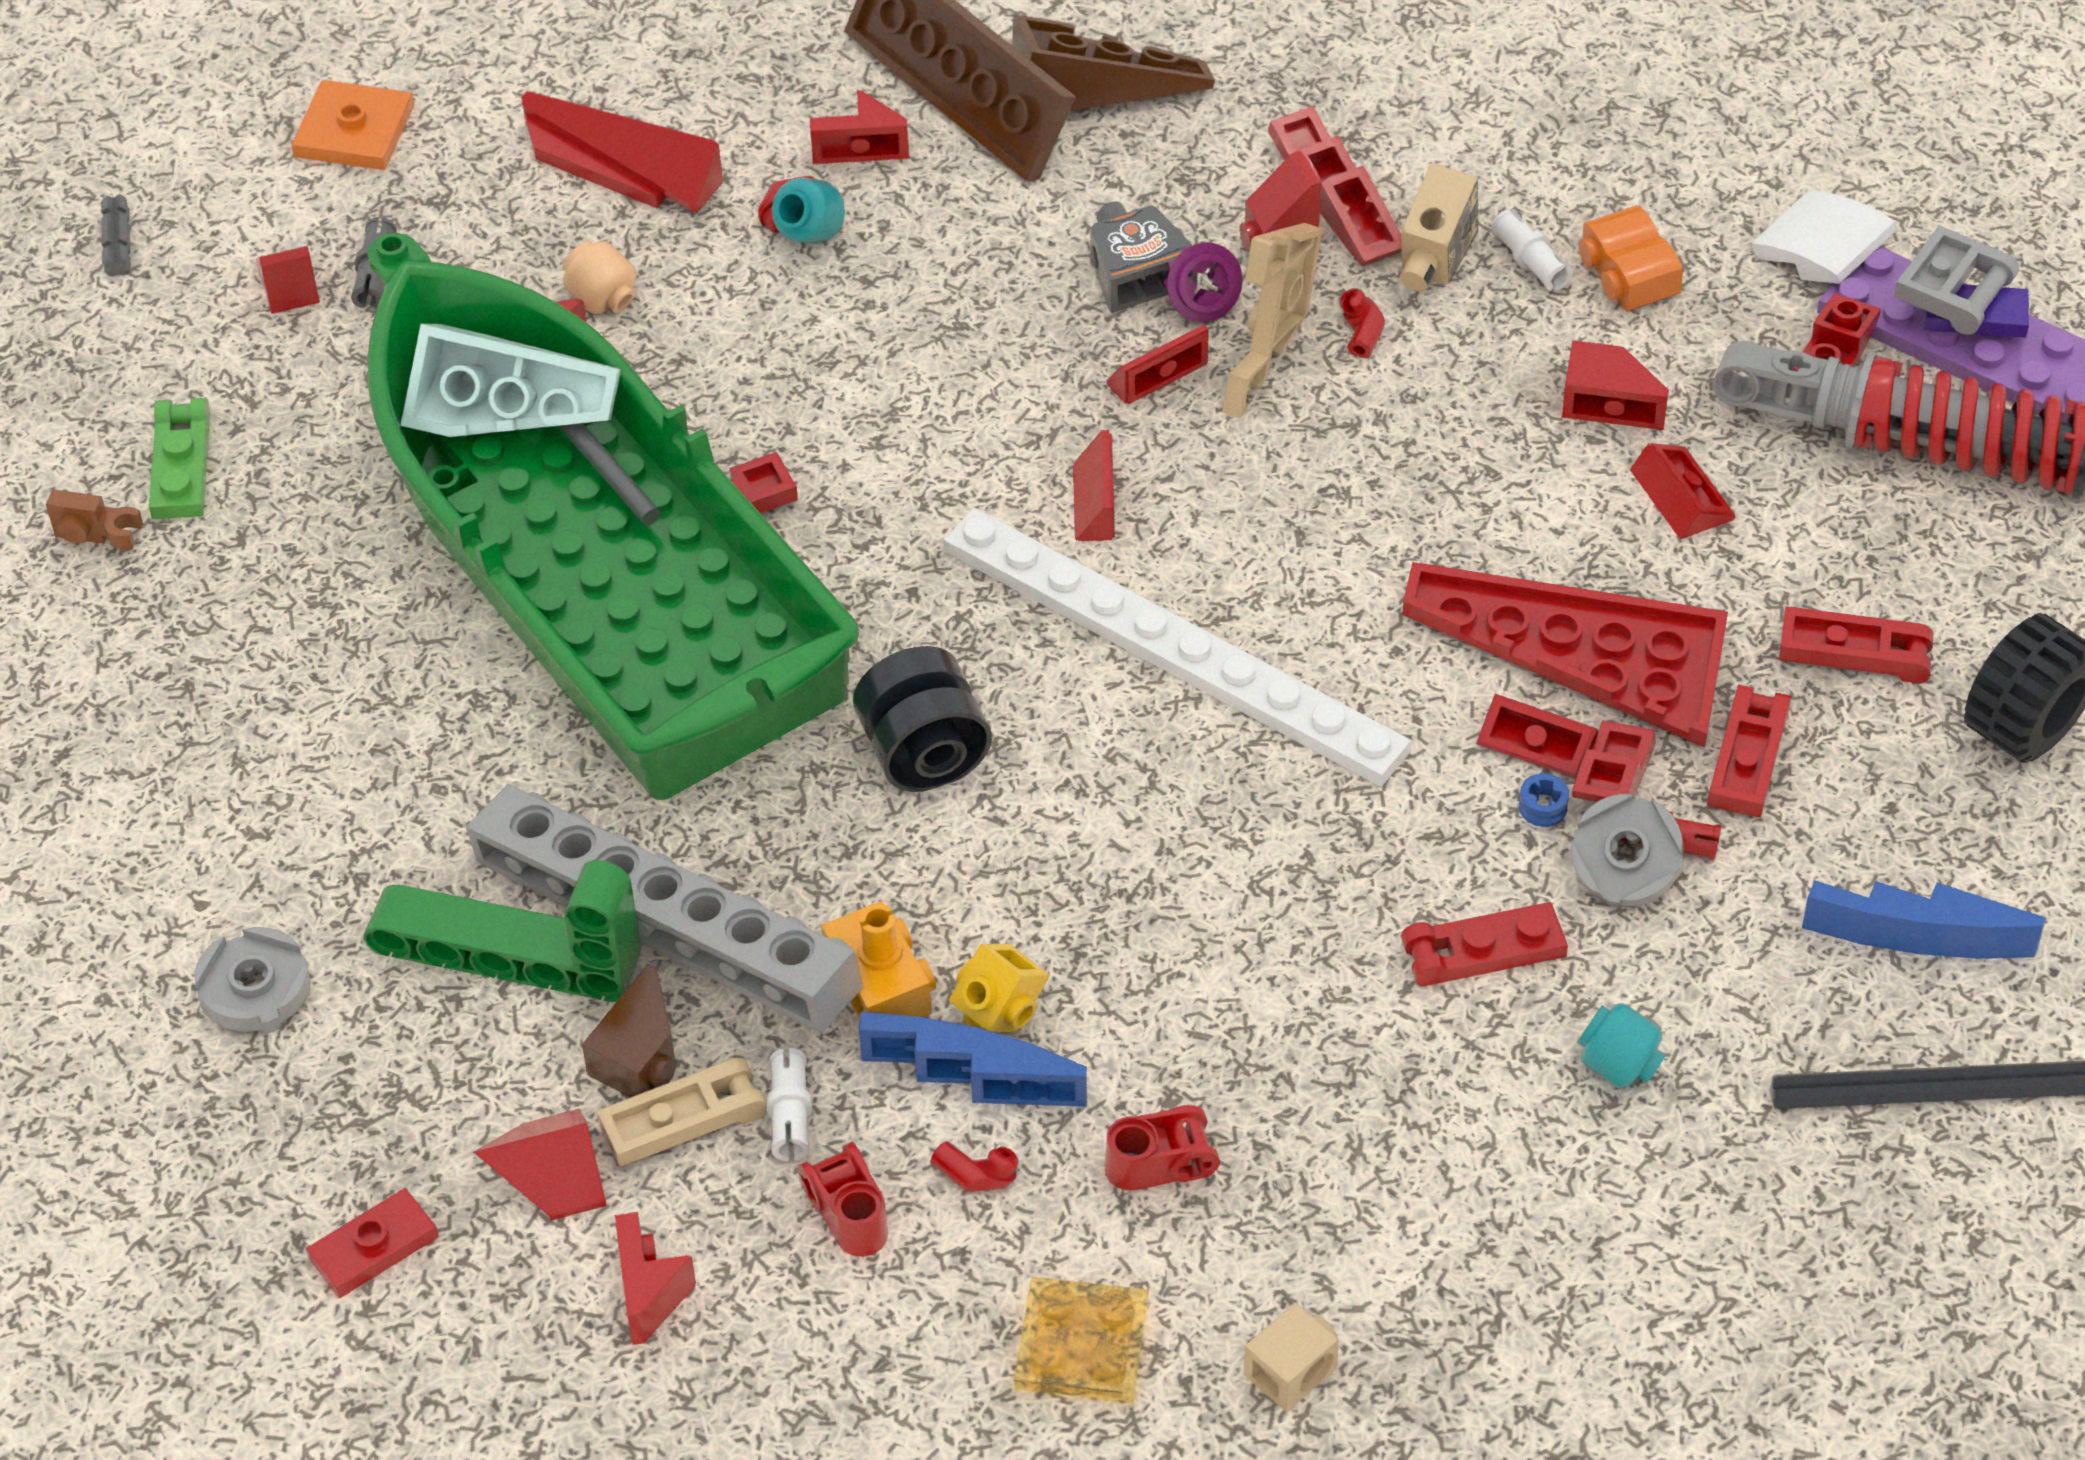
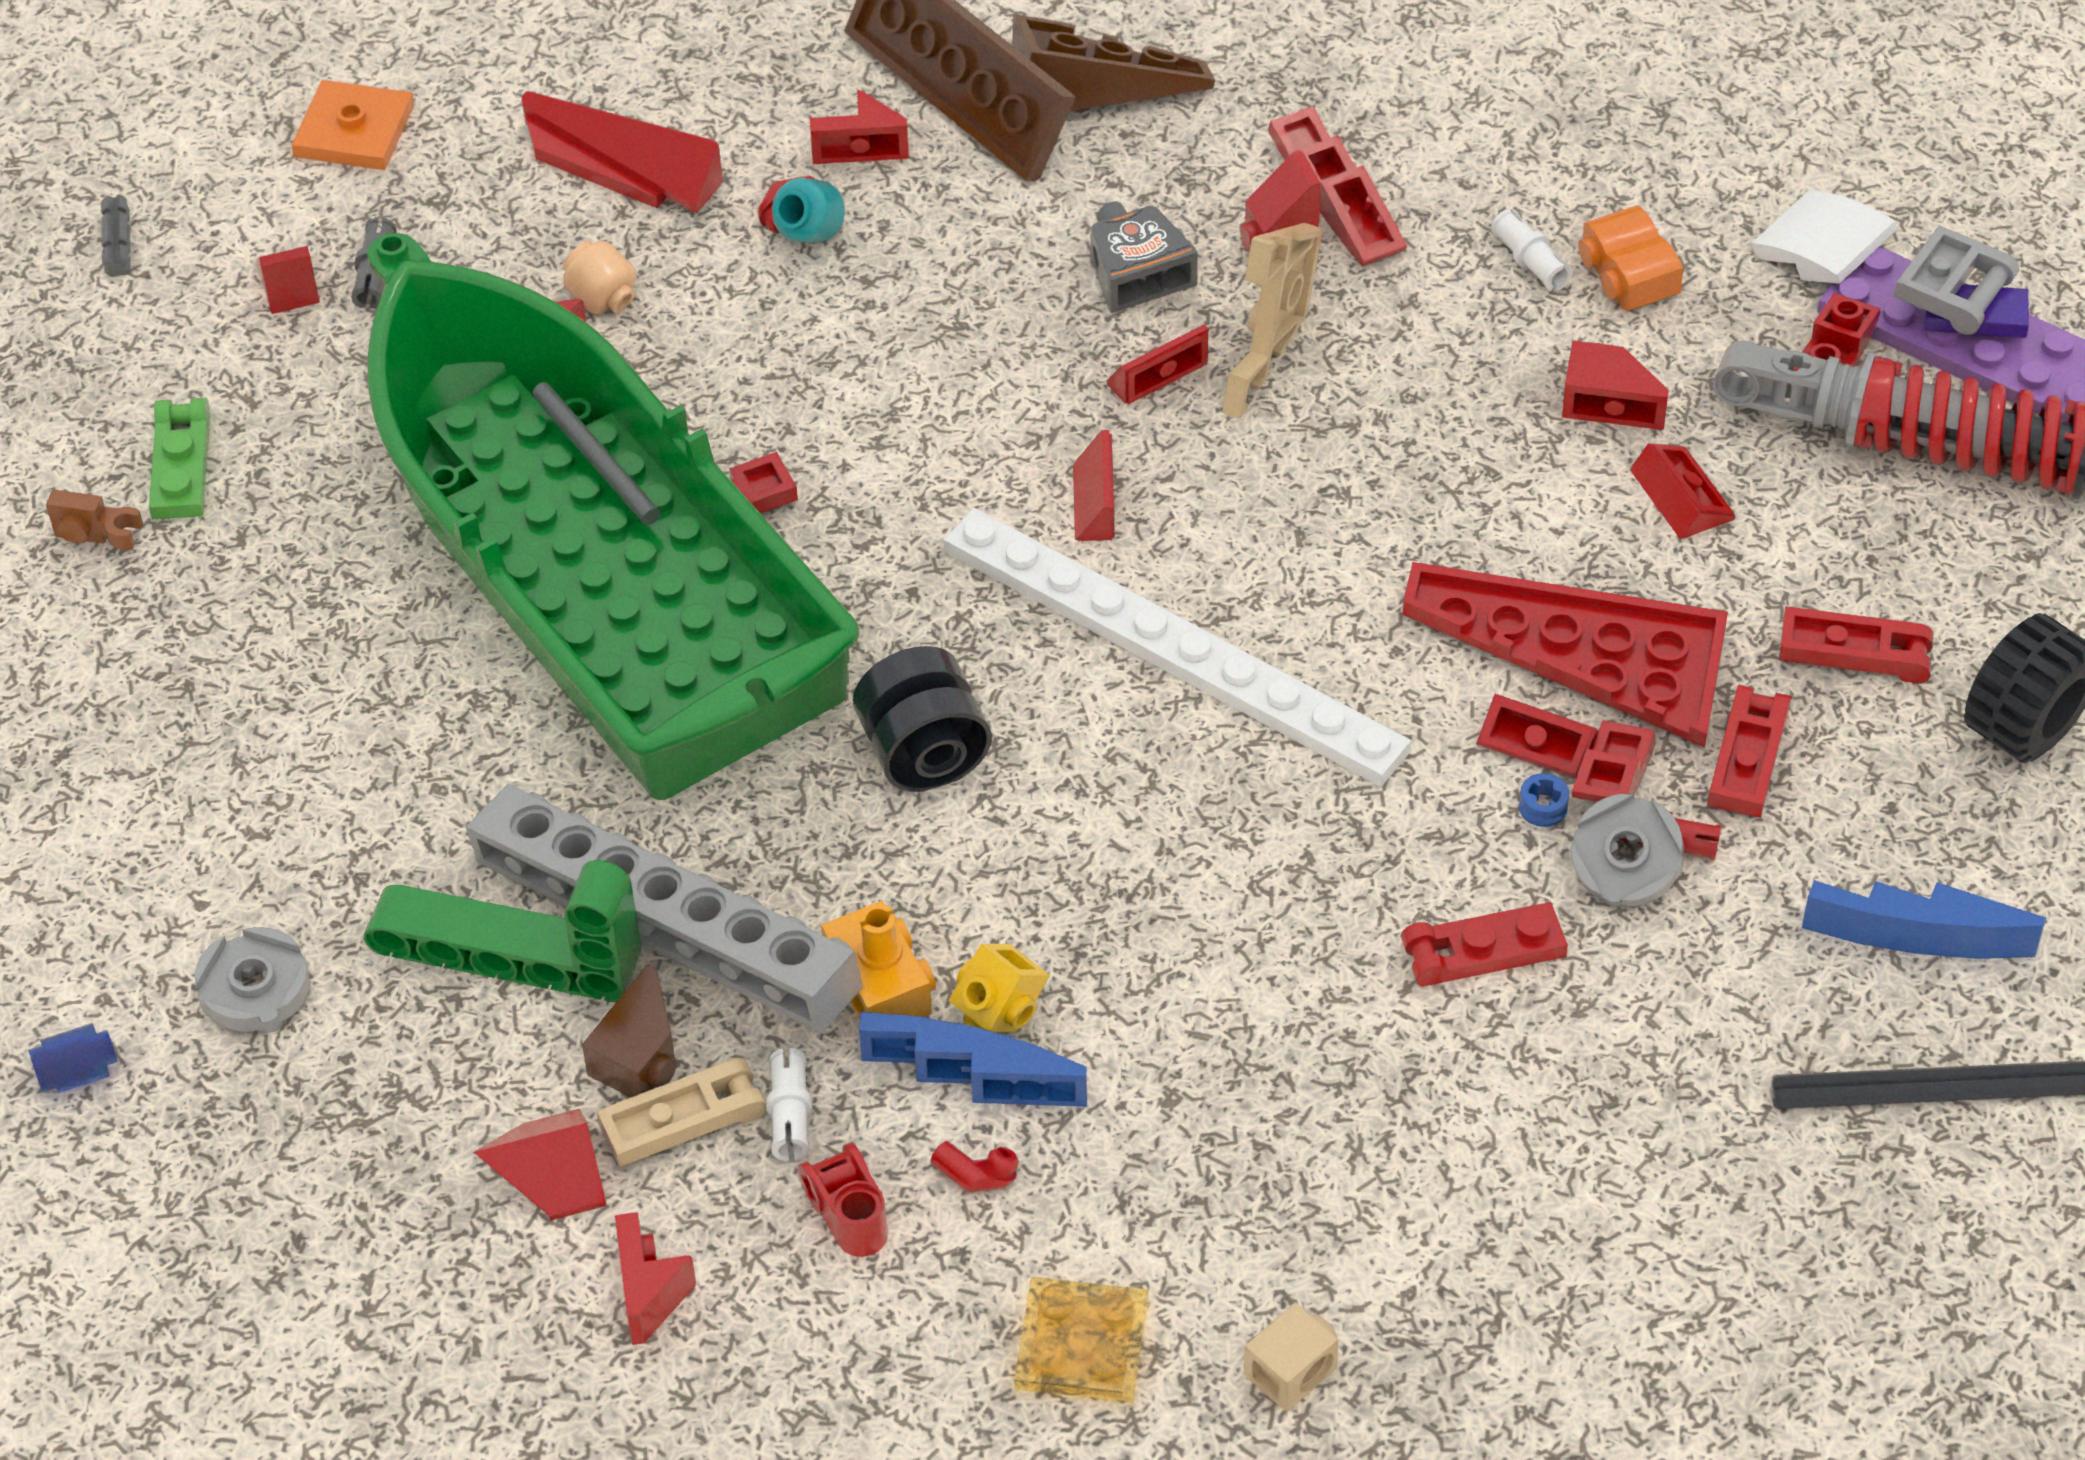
plate [306,1187,439,1299] -> none
light aqua wedge [401,324,621,437] -> none
red piece [1104,1105,1220,1191] -> none
magenta gear [1163,241,1243,322] -> none
red arm [1339,288,1385,359] -> none
tan torso [1400,163,1478,291] -> none
teal head [1577,1003,1666,1088] -> none
none -> clear blue brick [28,1022,118,1094]

